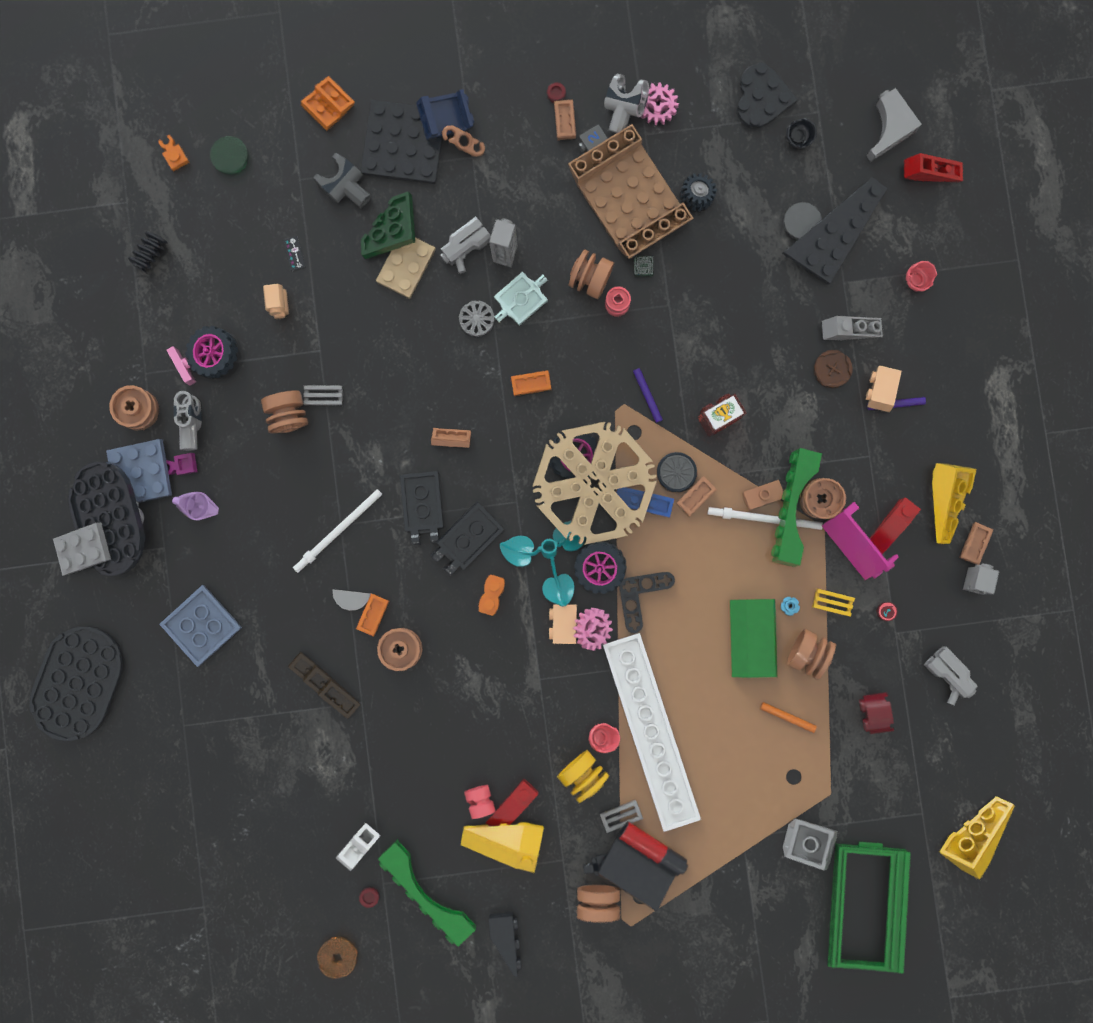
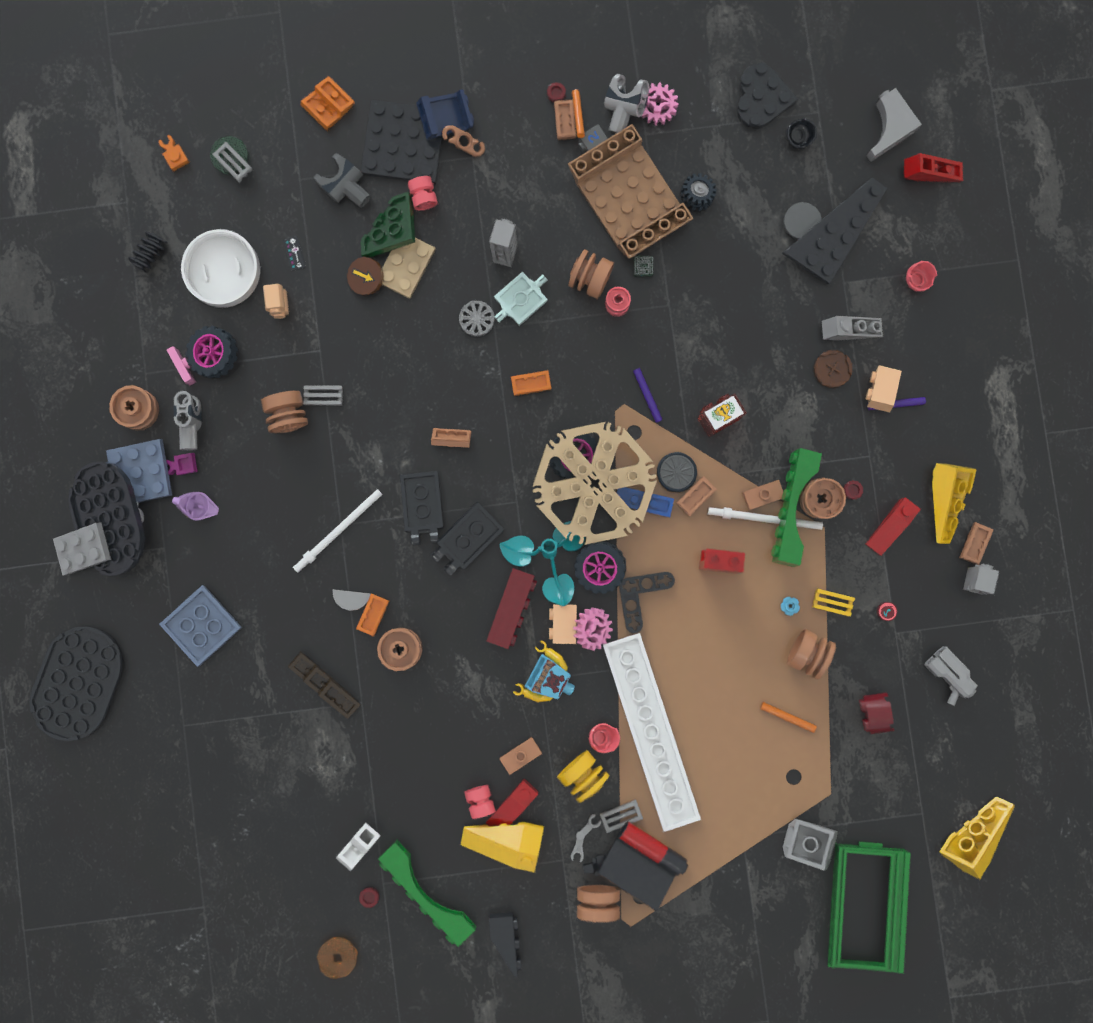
light grey piece [440,217,491,273] -> none
orange brick [479,575,505,616] -> none
green slope [730,599,778,678] -> none
dark pink panel [822,502,899,580] -> none
none -> white piece [181,229,260,308]
none -> light grey tile [212,142,253,183]
none -> reddish brown tile [347,257,384,296]
none -> coral wheel [408,176,438,211]
none -> dark red brick [487,568,537,649]
none -> nougat plate [499,737,542,775]
none -> torso [513,641,574,702]
none -> light grey piece [571,814,601,862]
none -> orange bar [572,90,585,138]
none -> red panel [699,549,745,574]
none -> dark red tile [843,480,863,500]

